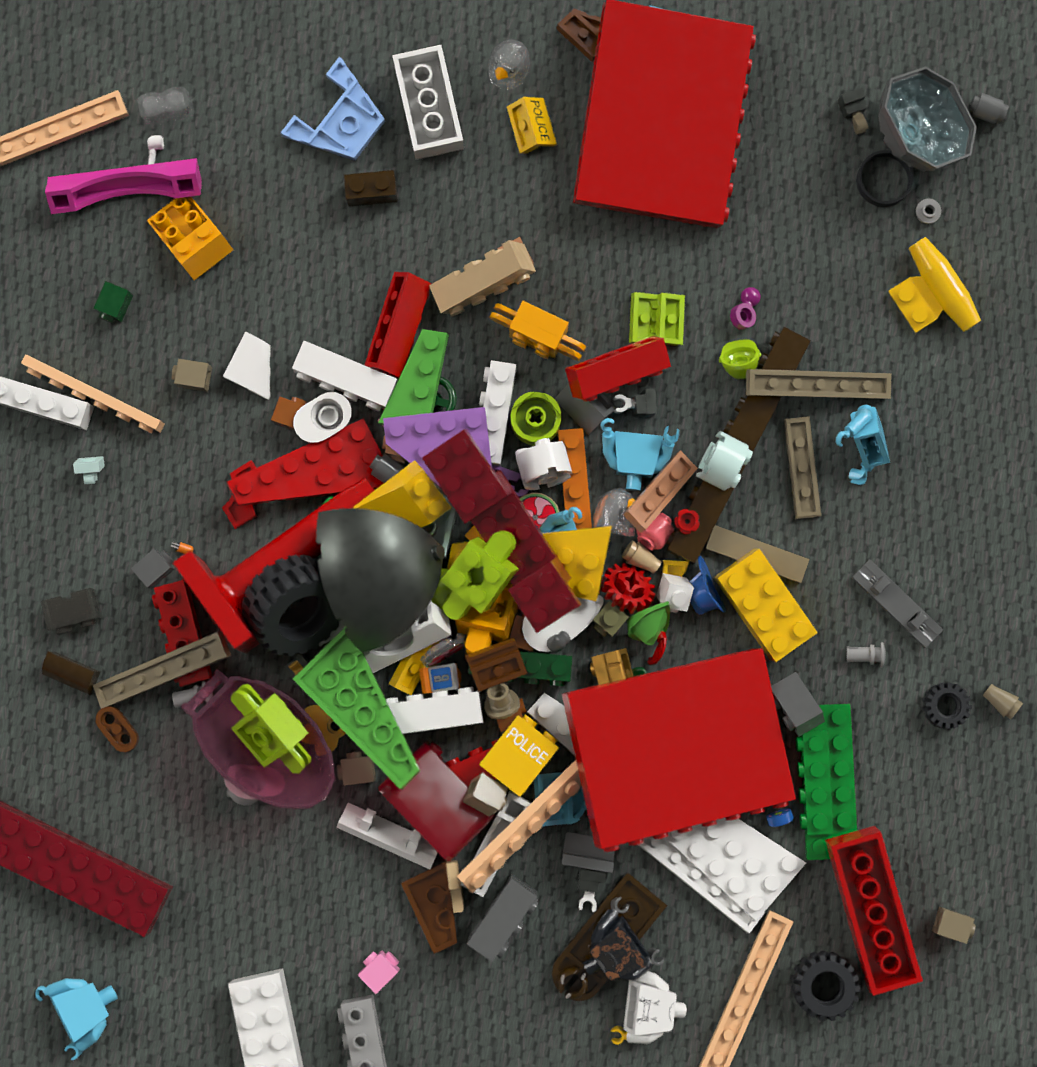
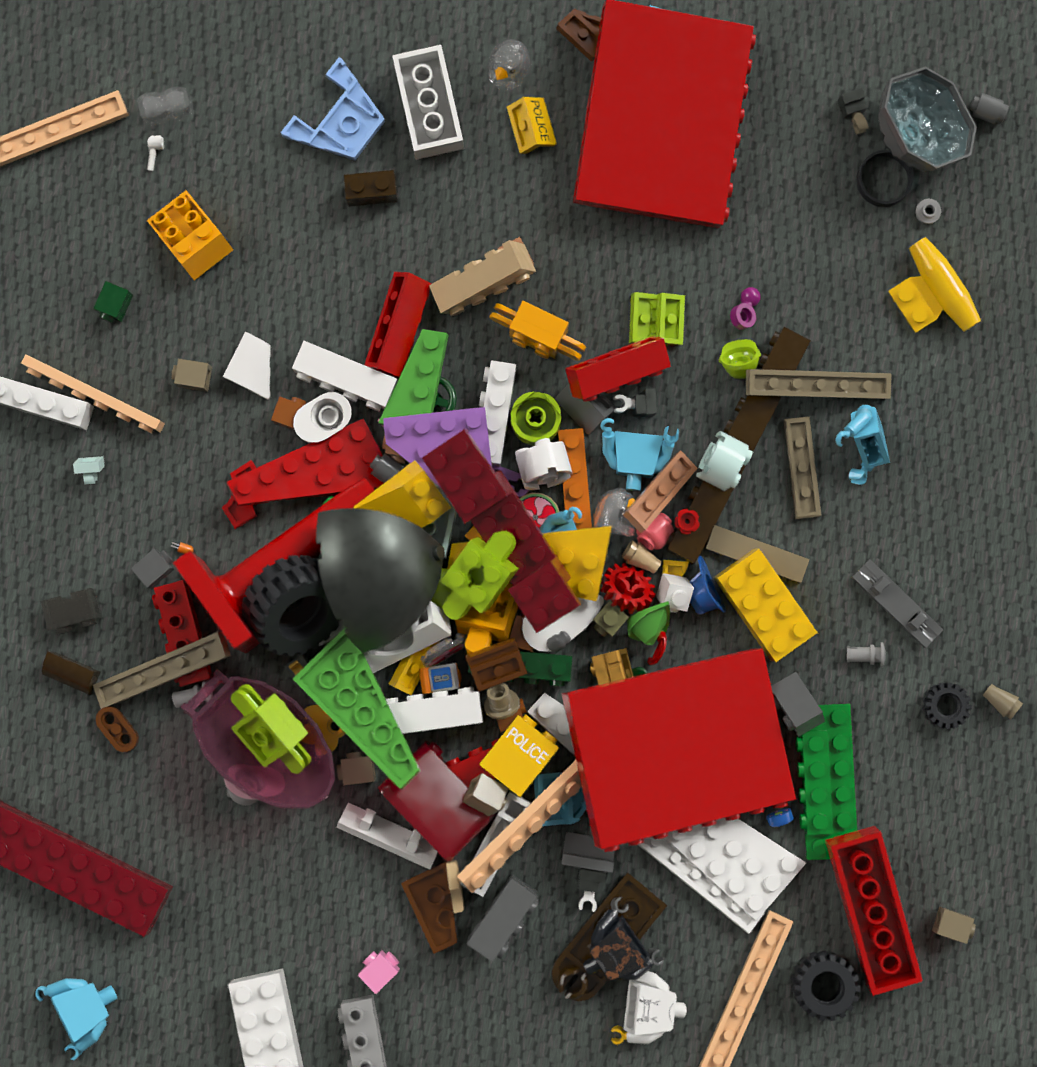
dark pink arch [45,158,202,214] -> none

